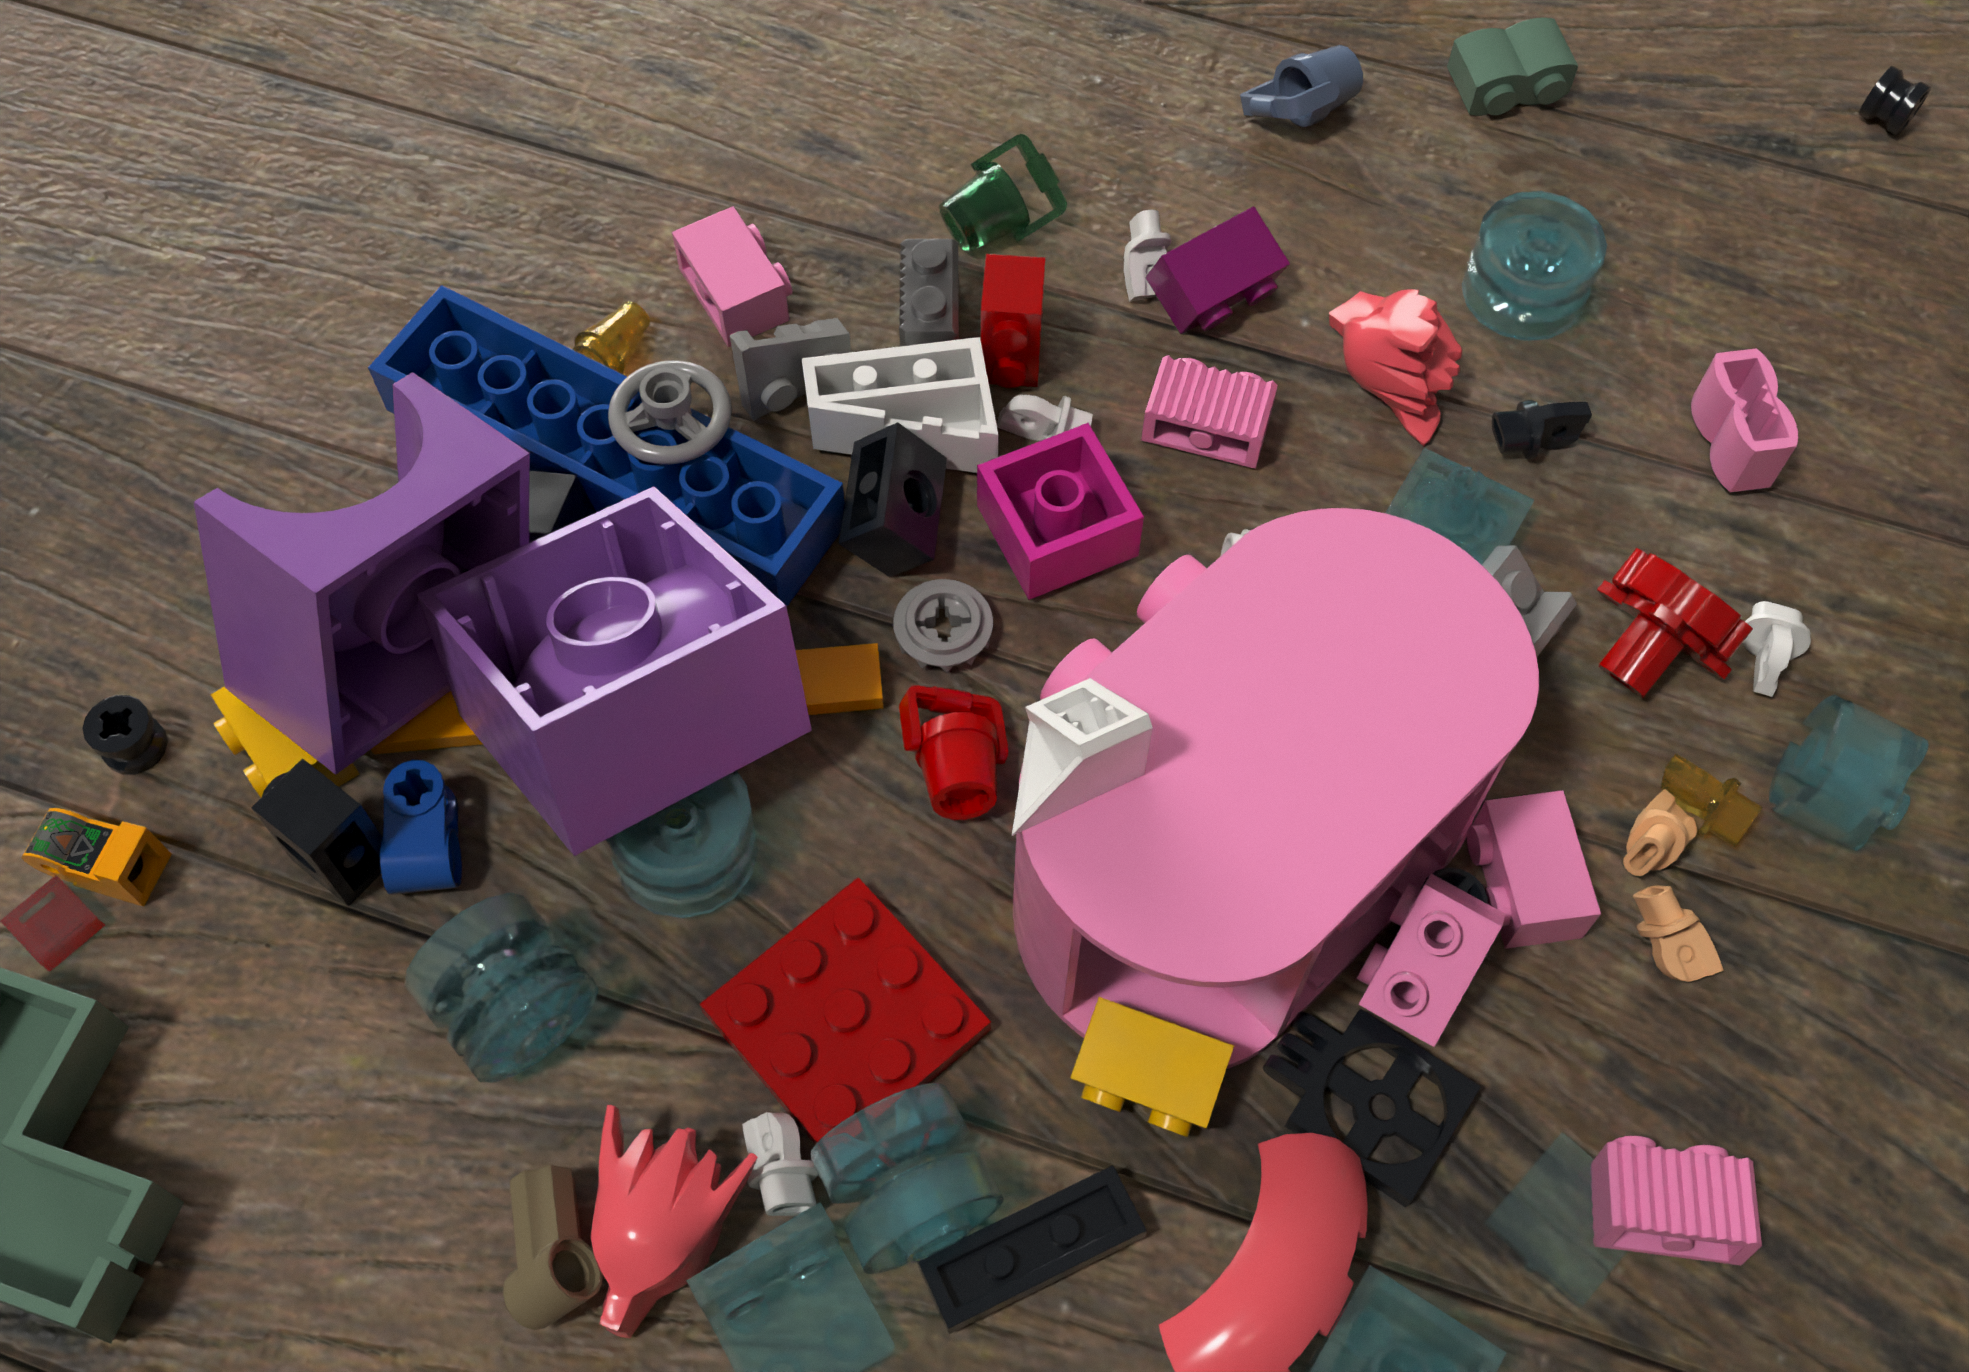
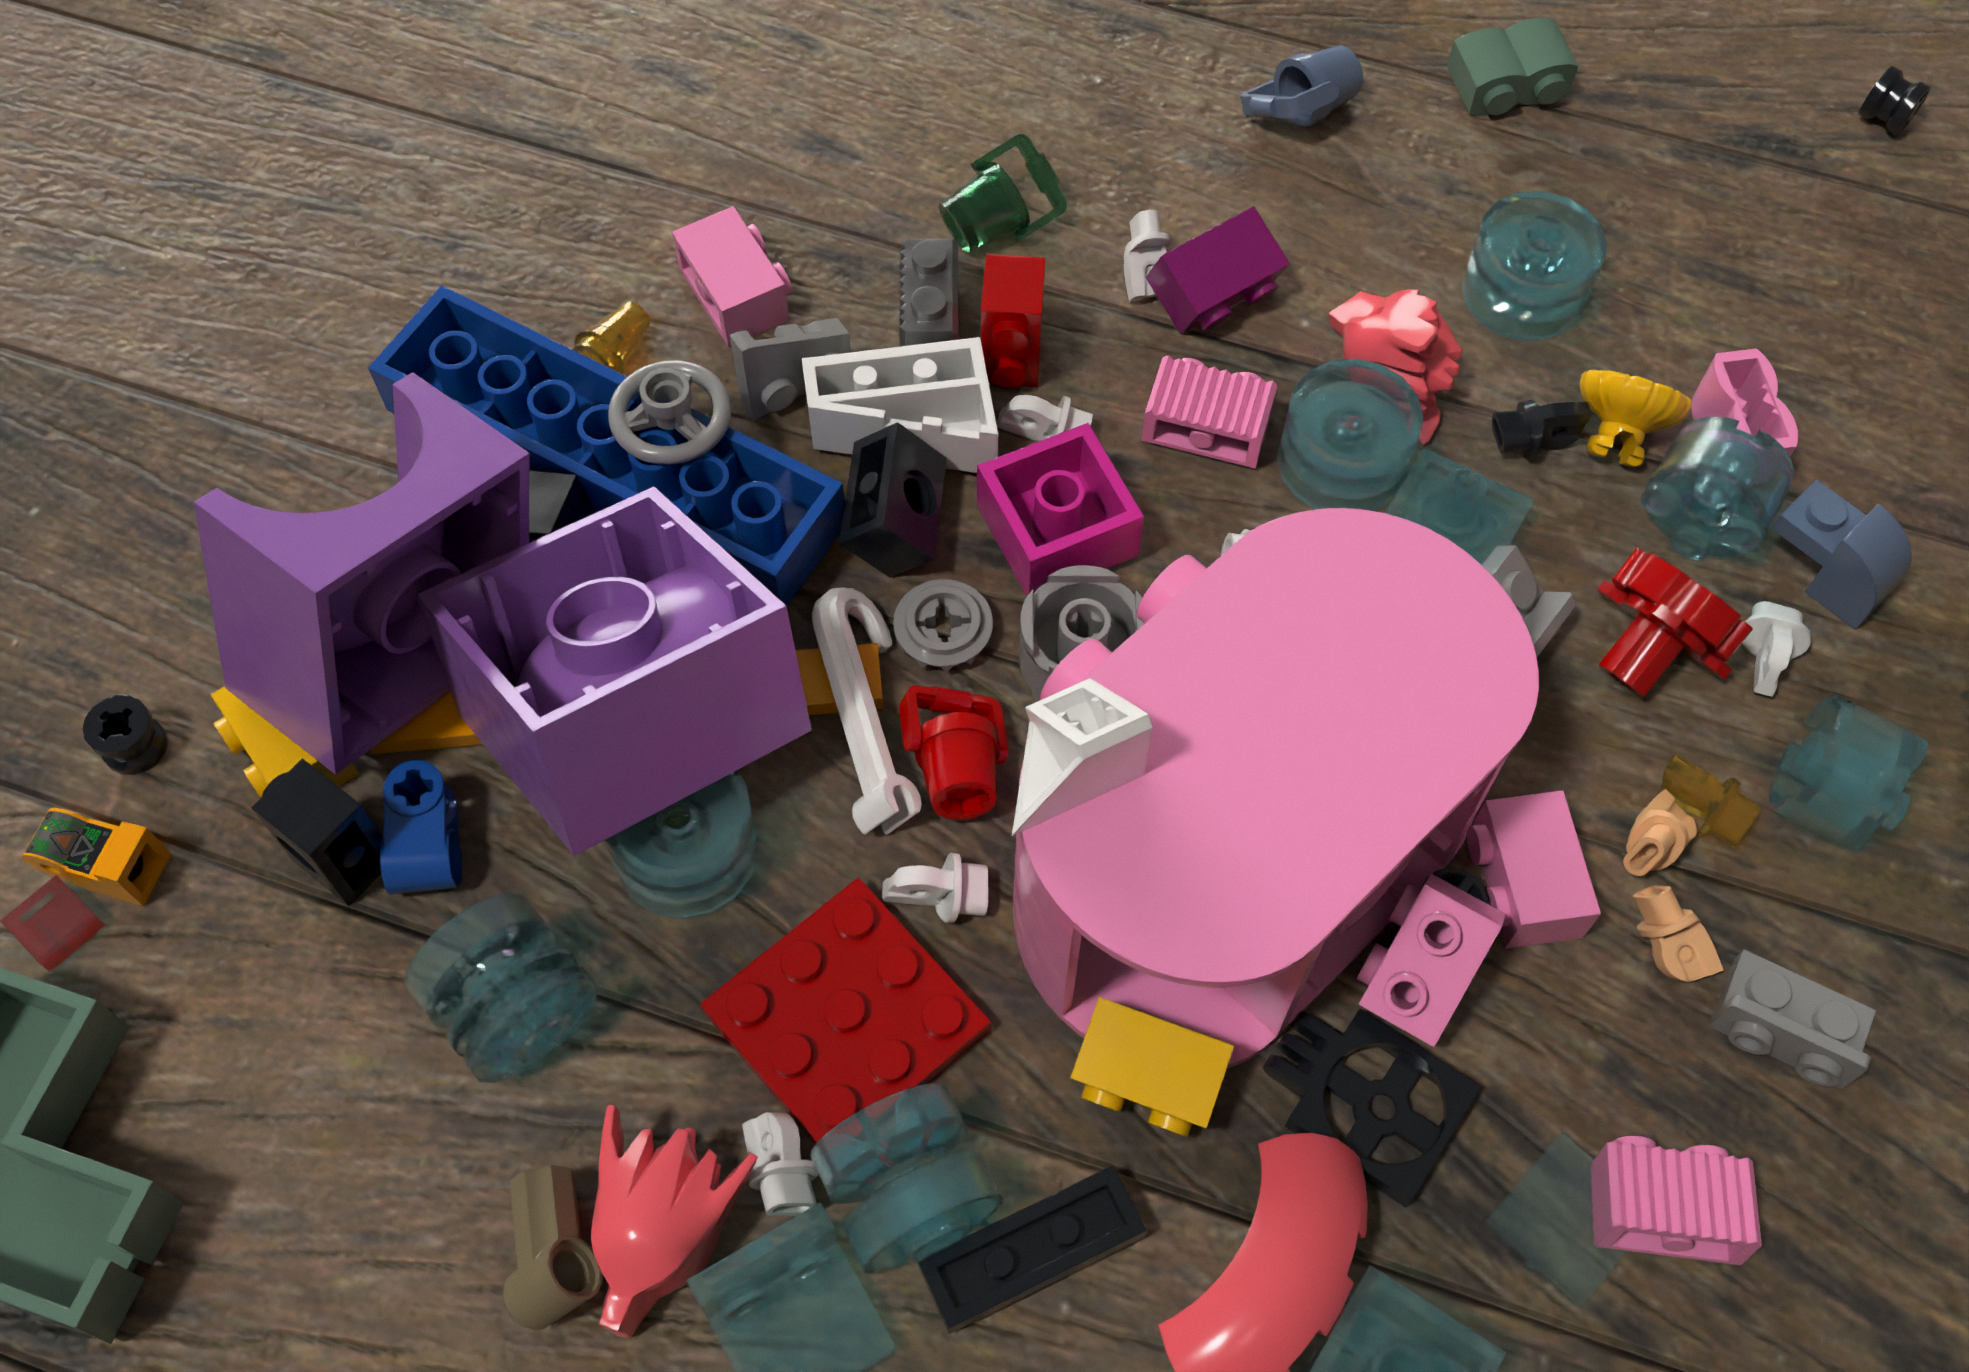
none -> white piece [812,587,922,835]
none -> white piece [882,852,988,923]
none -> light grey brick [1019,565,1145,702]
none -> clear light blue wheel [1277,359,1424,511]
none -> yellow hair [1579,369,1692,467]
none -> clear light blue brick [1641,417,1794,560]
none -> light grey bracket [1709,949,1876,1090]
none -> sand blue brick [1772,479,1912,630]

